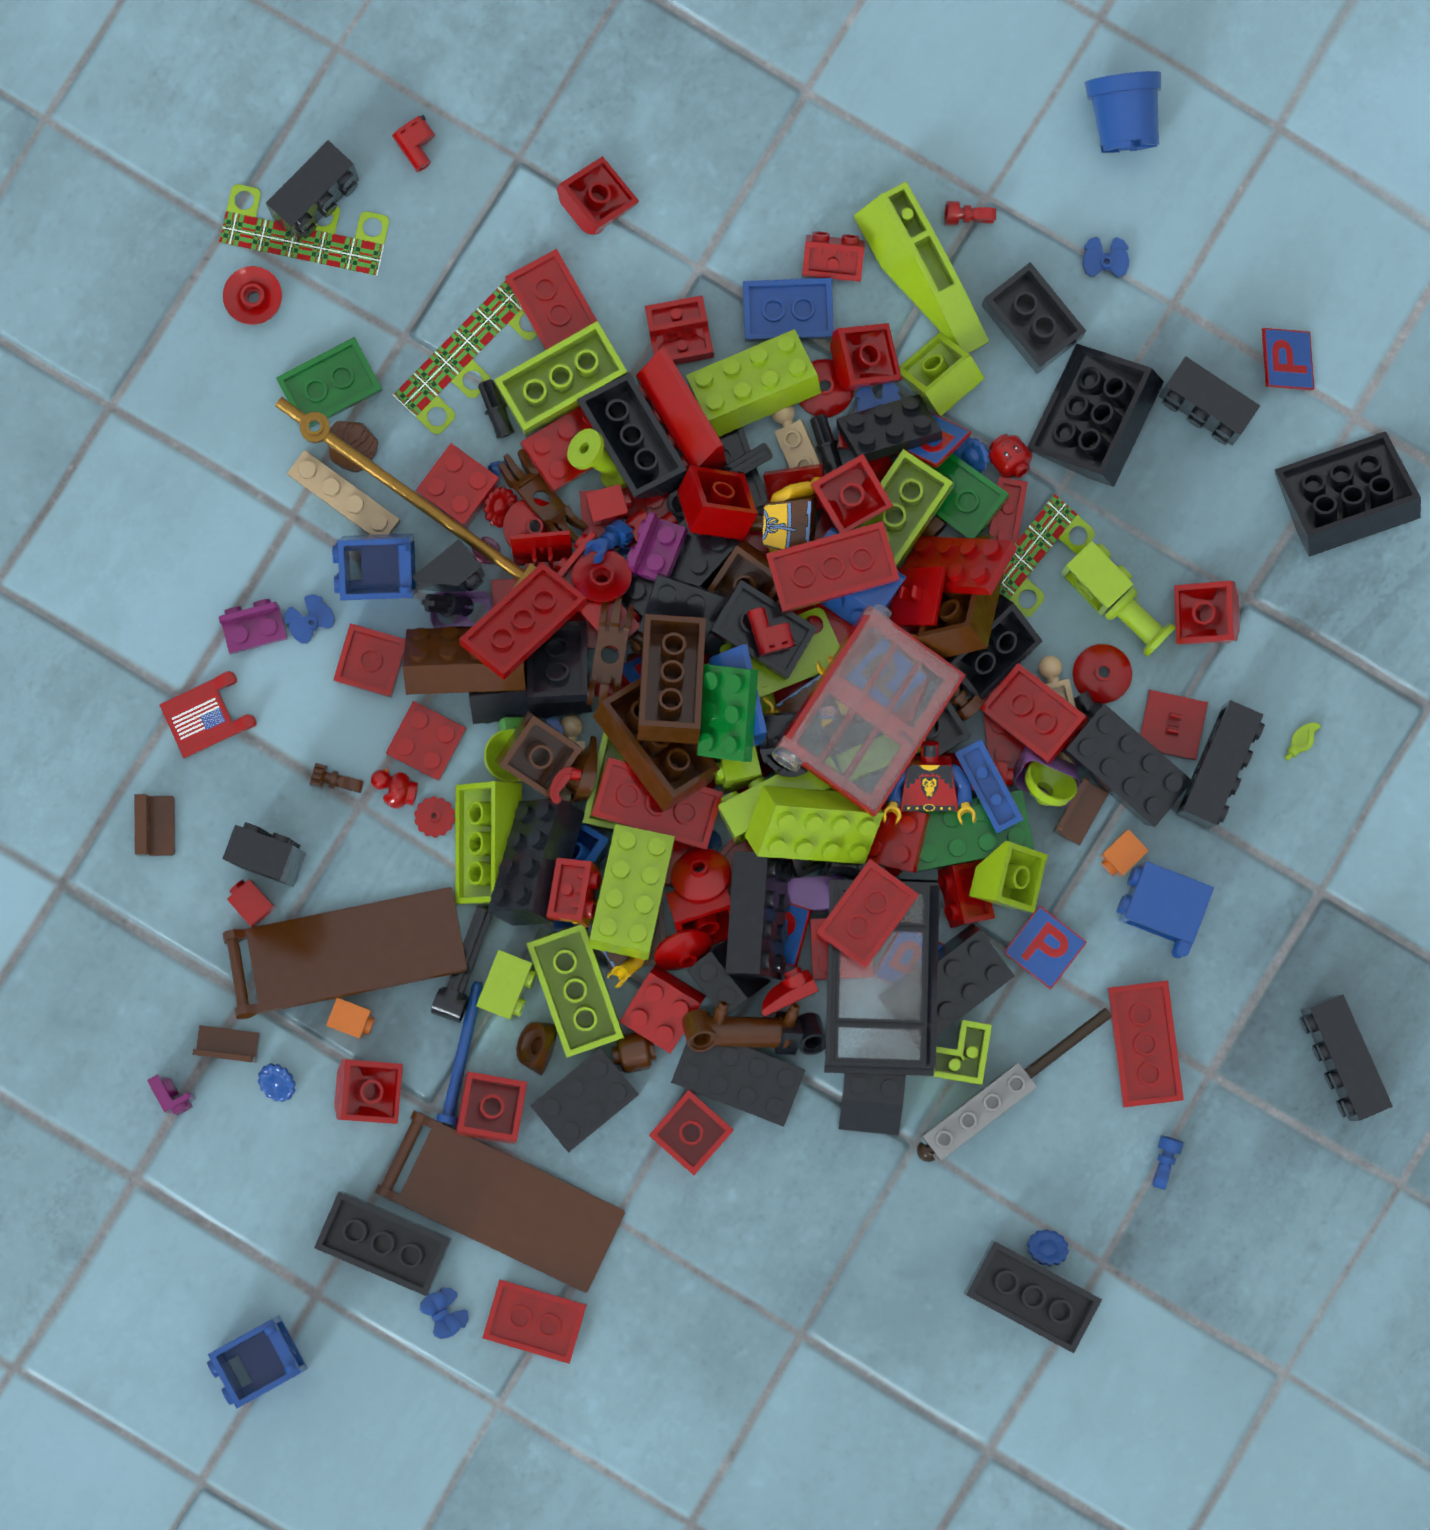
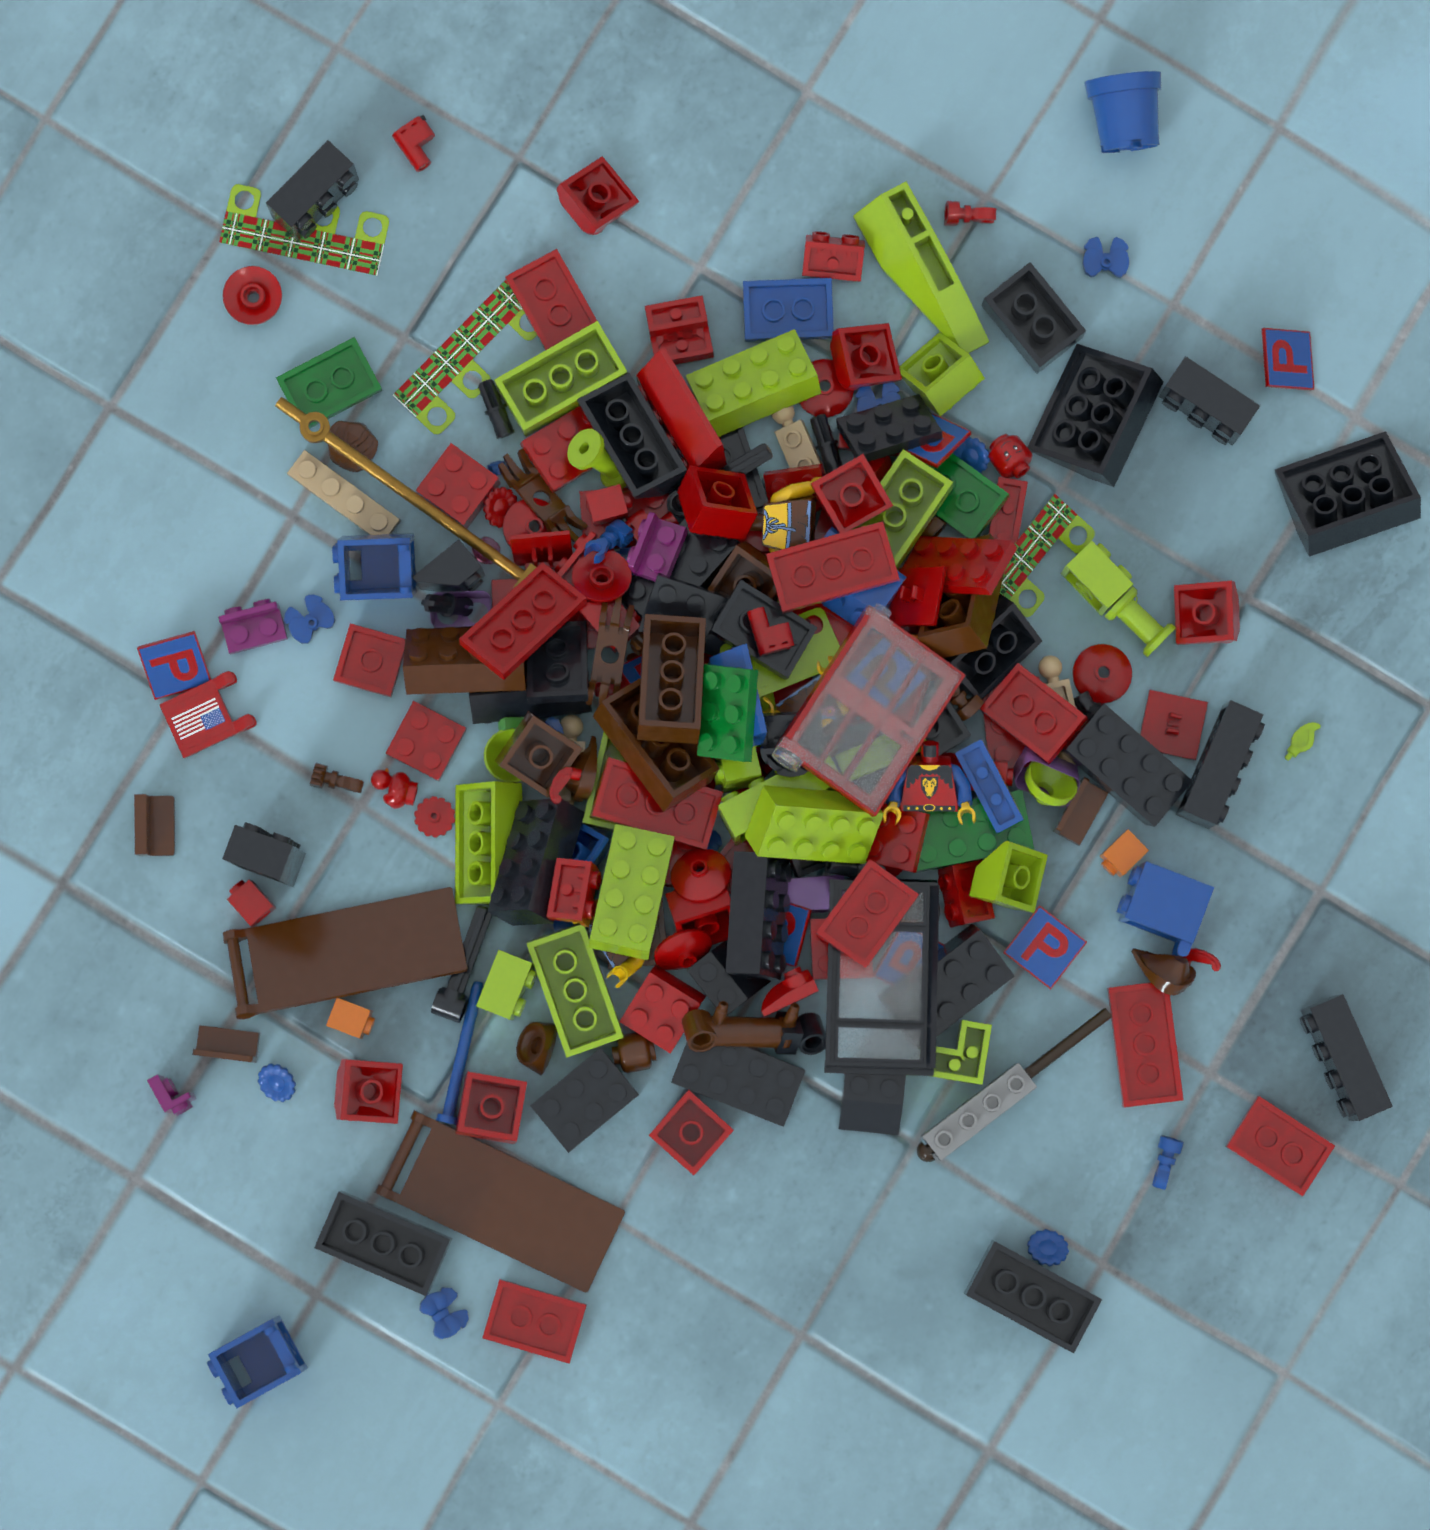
none -> blue piece [137,631,211,700]
none -> reddish brown piece [1131,948,1221,996]
none -> red plate [1225,1096,1335,1197]

